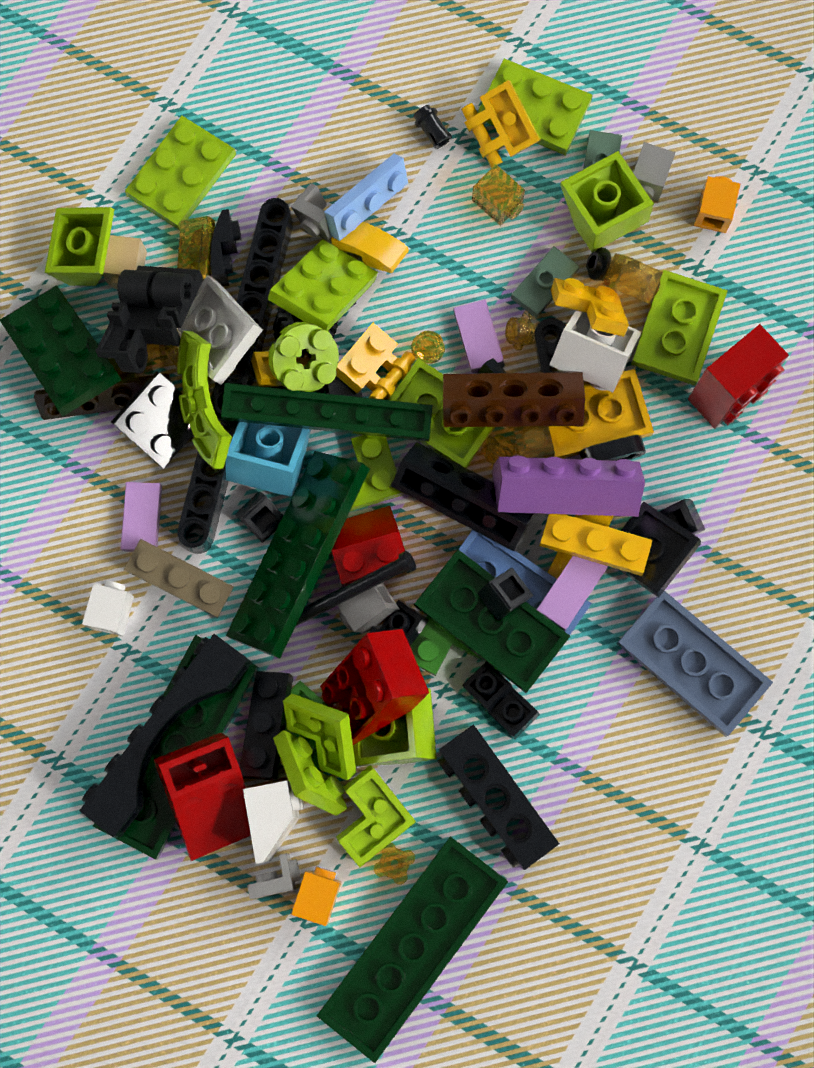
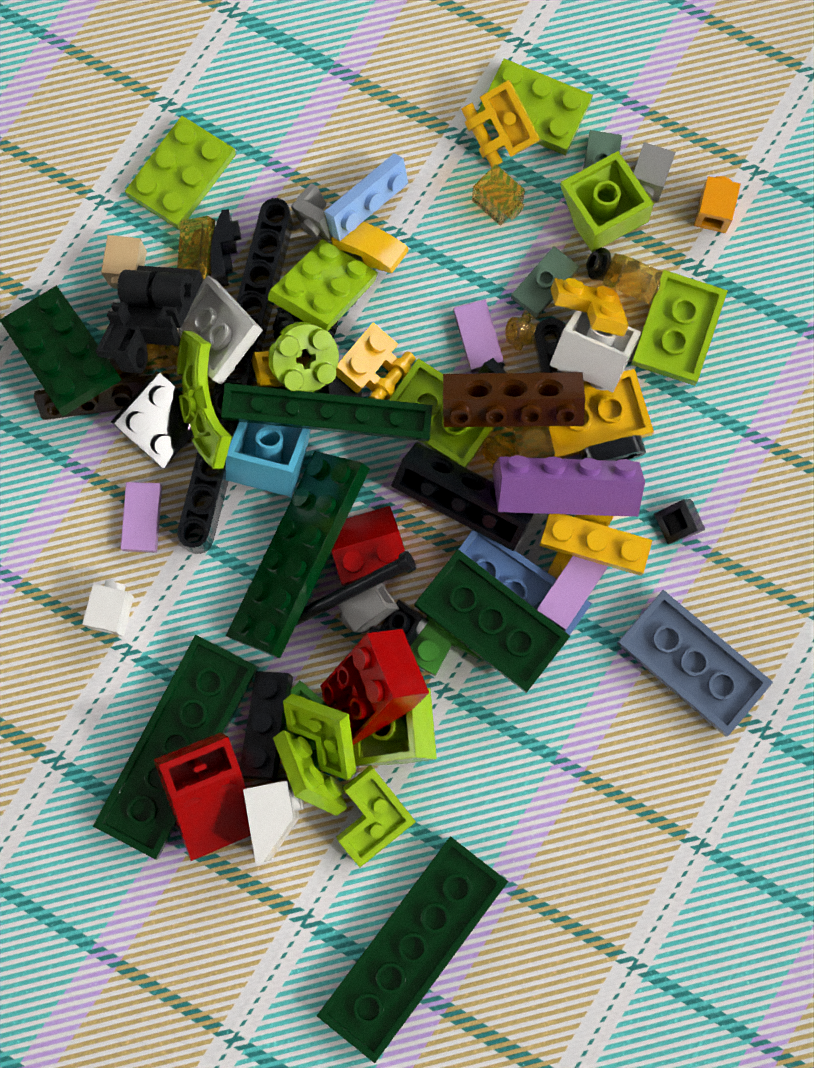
lime slope [44,207,115,286] -> none
black arch [79,634,252,837] -> none
dark tan plate [124,539,234,618] -> none
black slope [235,492,284,543] -> none
light grey bracket [247,853,301,900] -> none
light orange brick [291,866,342,926] -> none
lime plate [350,435,404,511] -> none
clear yellow plate [374,842,415,885] -> none
clear yellow plate [411,331,445,363] -> none
black pin [413,105,452,149] -> none
black brick [437,724,560,870] -> none
black slope [462,662,540,739] -> none
black slope [478,568,534,621] -> none
black plate [618,502,701,598] -> none
red brick [688,324,789,429] -> none

